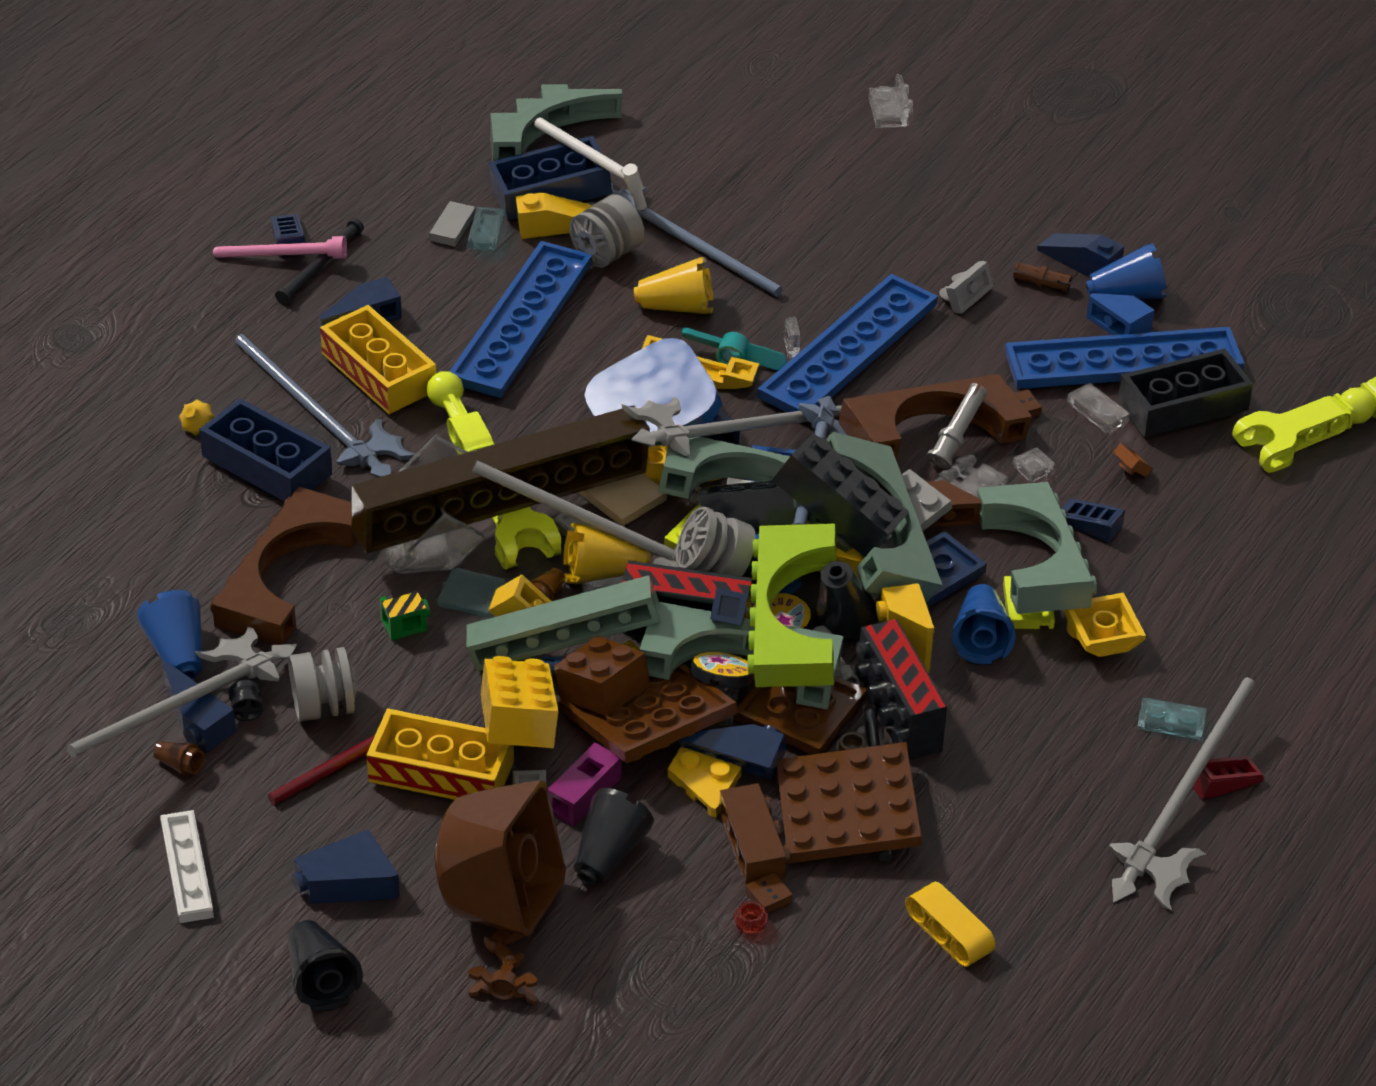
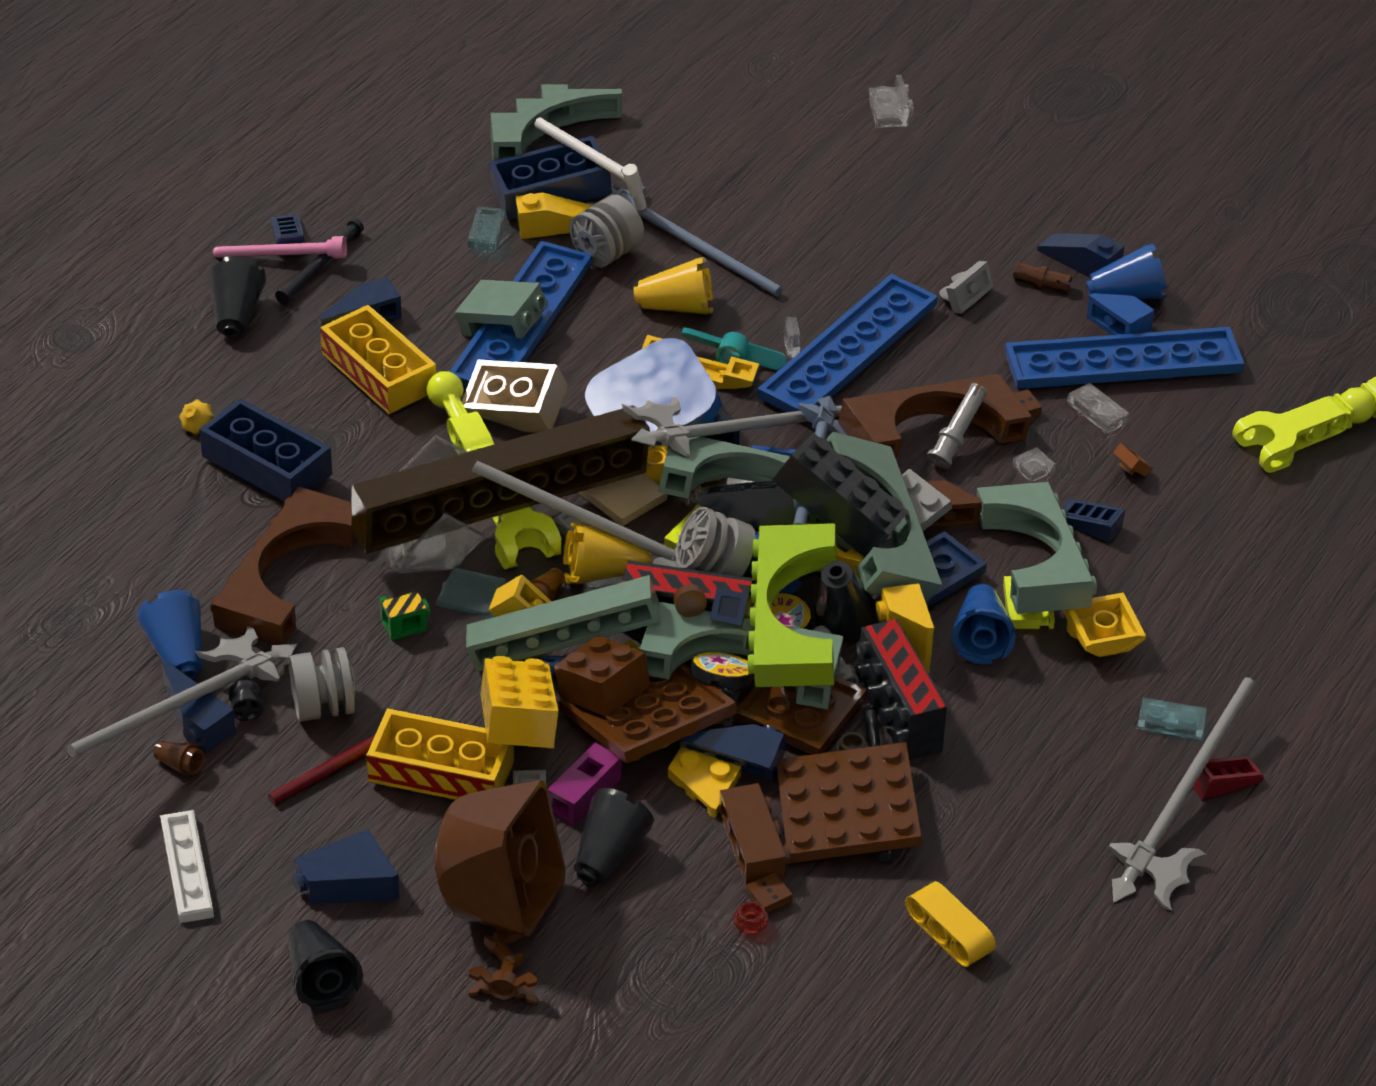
sand blue piece [235,334,422,477] -> none
light grey tile [429,201,476,247] -> none
clear plate [935,454,1008,497] -> none
black brick [1118,348,1253,438] -> none
none -> black cone [209,256,266,338]
none -> sand green panel [455,280,547,339]
none -> tan slope [462,360,569,433]
none -> reddish brown tile [673,584,707,617]

